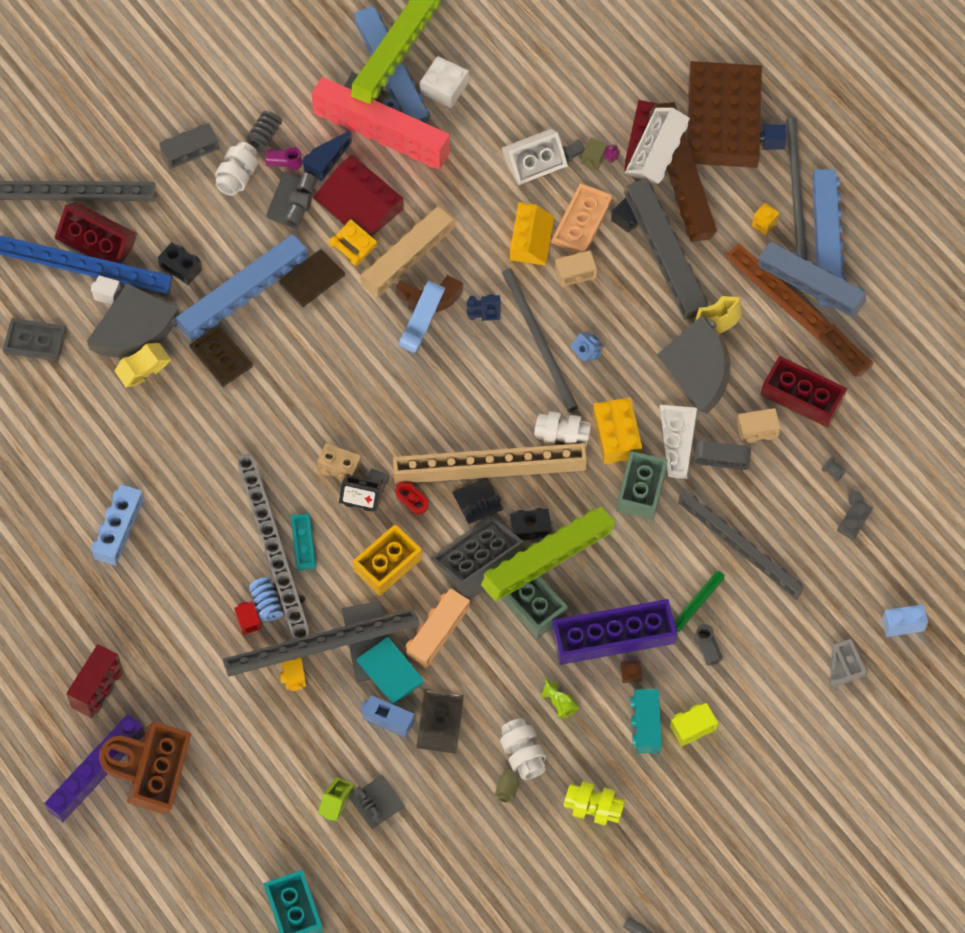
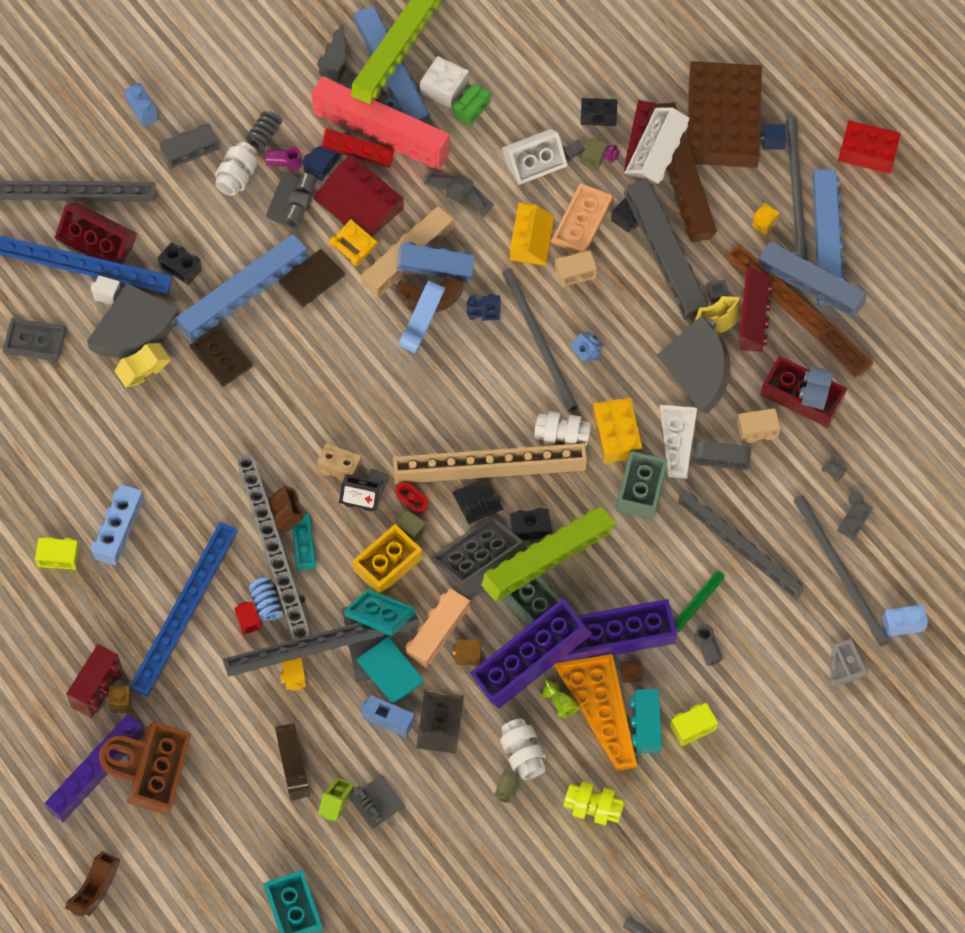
none -> neon yellow brick [35,537,80,570]
none -> reddish brown arch [65,851,121,917]
none -> pearl gold brick [108,685,132,713]
none -> medium blue brick [125,83,158,127]
none -> blue plate [130,522,238,697]
none -> reddish brown brick [269,485,304,532]
none -> dark brown beam [275,723,310,801]
none -> dark grey slope [317,24,346,82]
none -> red plate [321,128,395,168]
none -> teal tile [344,588,416,636]
none -> olive brick [395,510,426,543]
none -> medium blue brick [396,242,474,282]
none -> dark grey plate [423,169,494,218]
none -> bright green brick [452,84,491,127]
none -> pearl gold brick [452,639,482,666]
none -> dark purple brick [470,598,592,709]
none -> light orange wing [554,654,637,771]
none -> black brick [580,98,618,126]
none -> dark grey plate [706,280,729,302]
none -> dark red slope [739,267,773,352]
none -> dark grey piece [794,495,890,647]
none -> sand blue brick [799,366,834,410]
none -> red brick [838,120,901,174]

